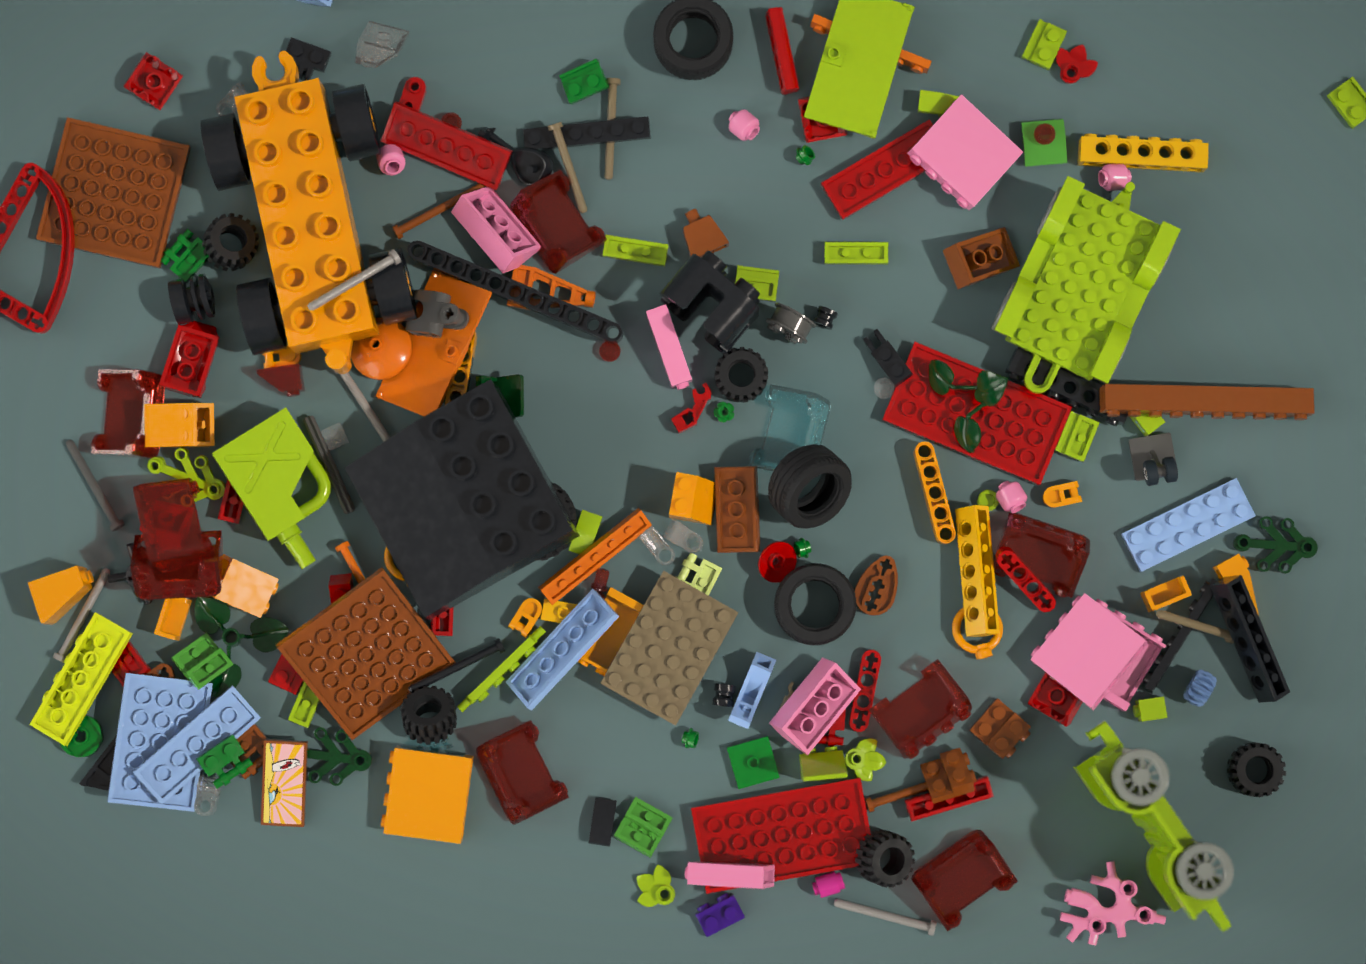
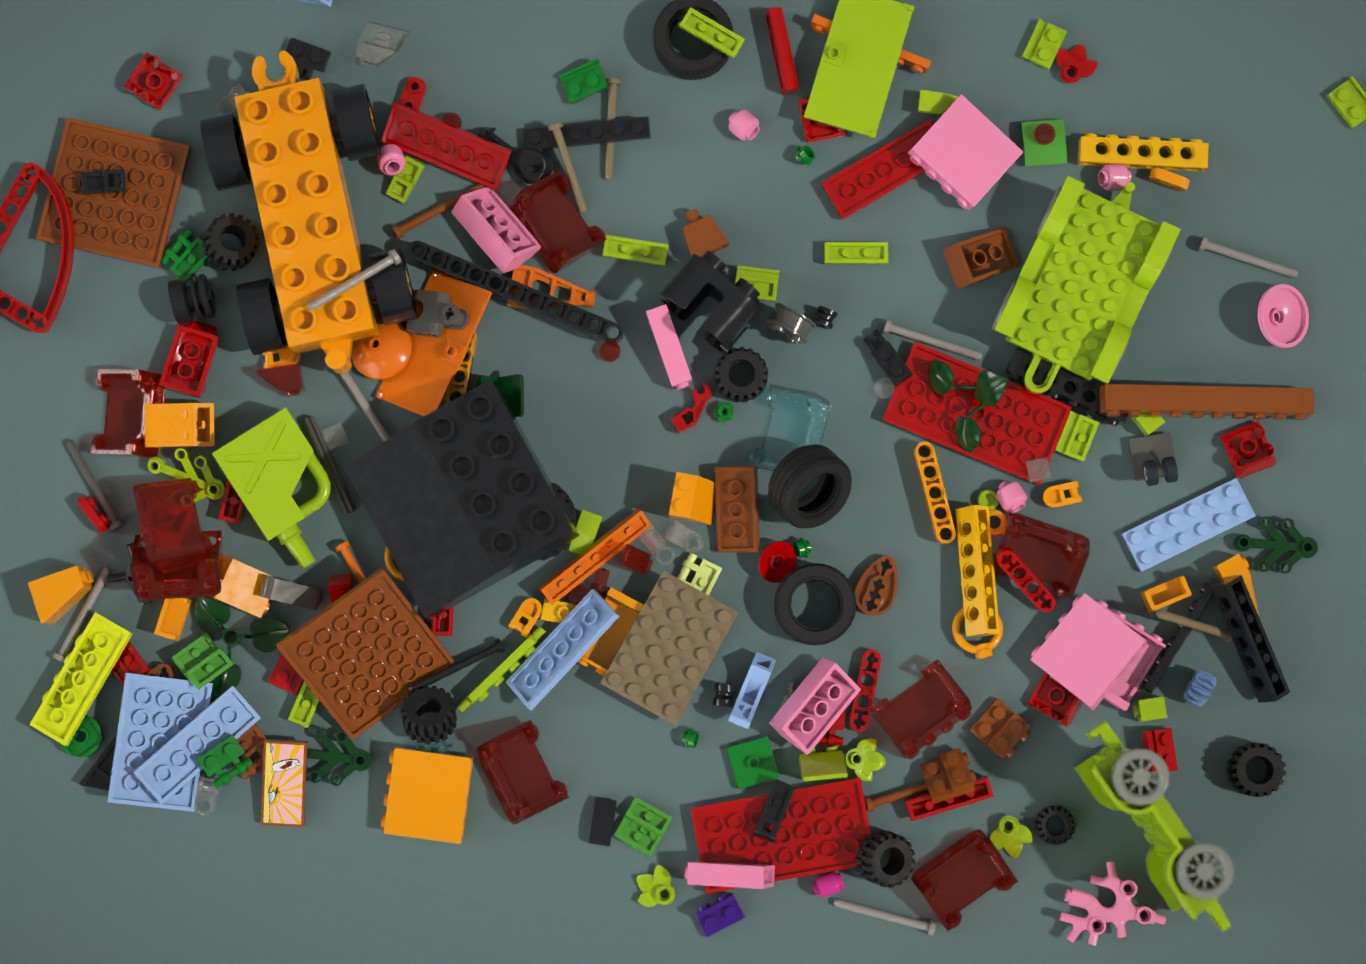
none -> red plate [77,494,110,533]
none -> black slope [81,170,126,195]
none -> dark grey beam [259,575,323,610]
none -> lime slope [386,155,426,203]
none -> clear red plate [568,585,589,606]
none -> clear red slope [619,544,654,575]
none -> lime plate [679,7,745,59]
none -> black plate [753,779,795,843]
none -> light grey bar [883,319,983,360]
none -> light orange piece [989,509,1007,535]
none -> lime plate [990,815,1032,858]
none -> clear tile [1025,457,1051,483]
none -> black tyre [1035,805,1076,845]
none -> red plate [1141,728,1178,772]
none -> light orange beam [1149,167,1190,192]
none -> light grey bar [1198,236,1298,278]
none -> red slope [1220,421,1276,479]
none -> bright pink dish [1258,284,1309,348]

